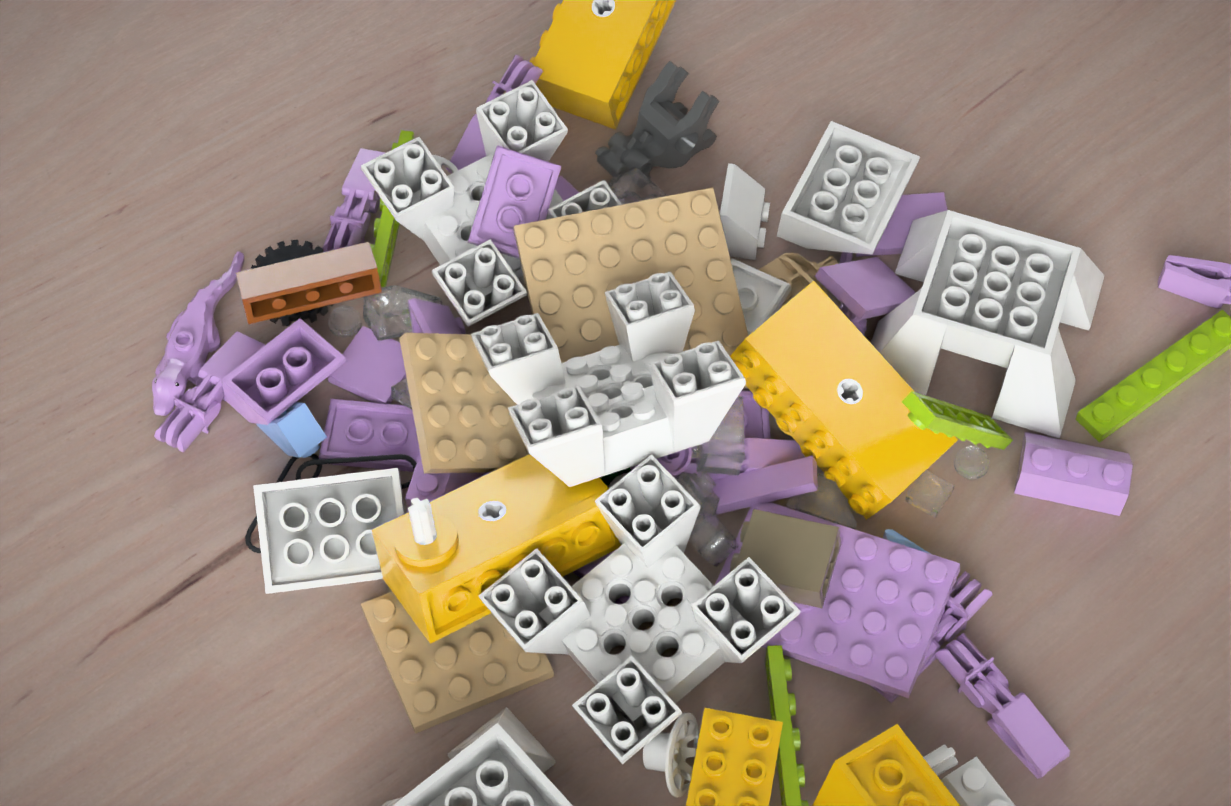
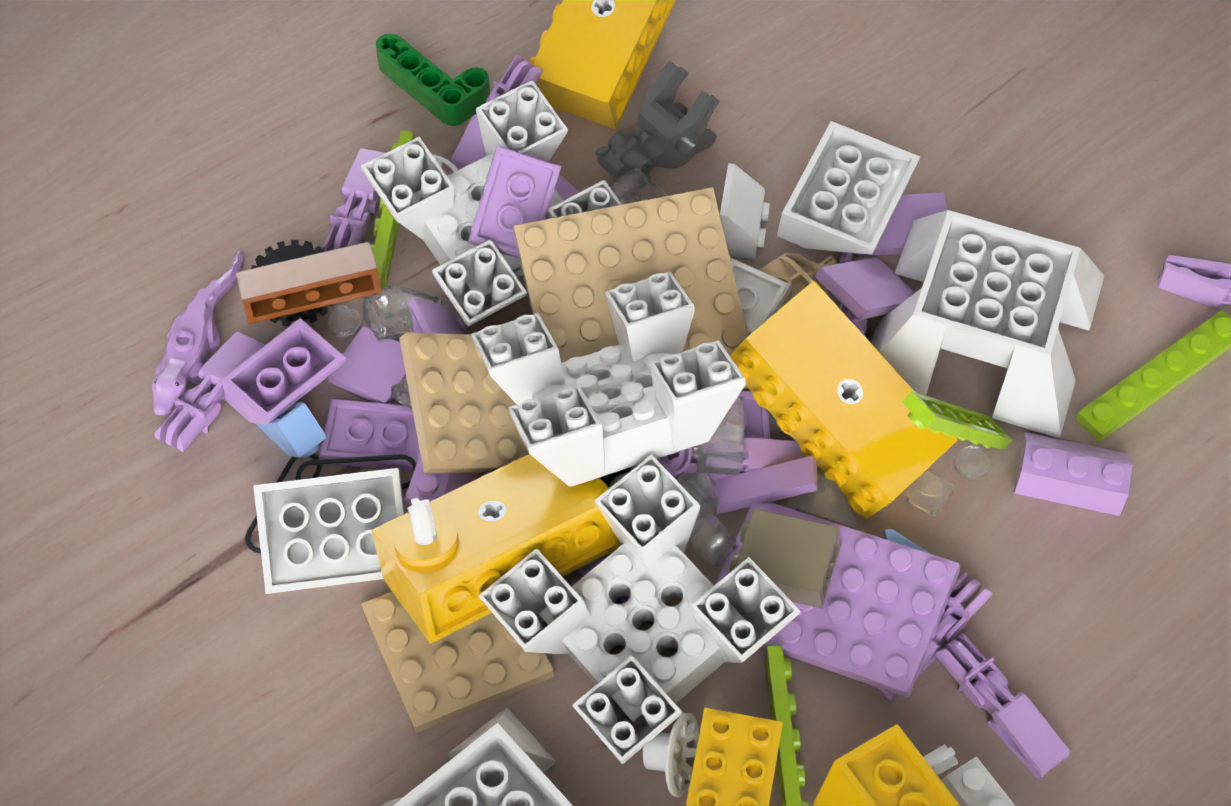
none -> green beam [376,33,490,126]

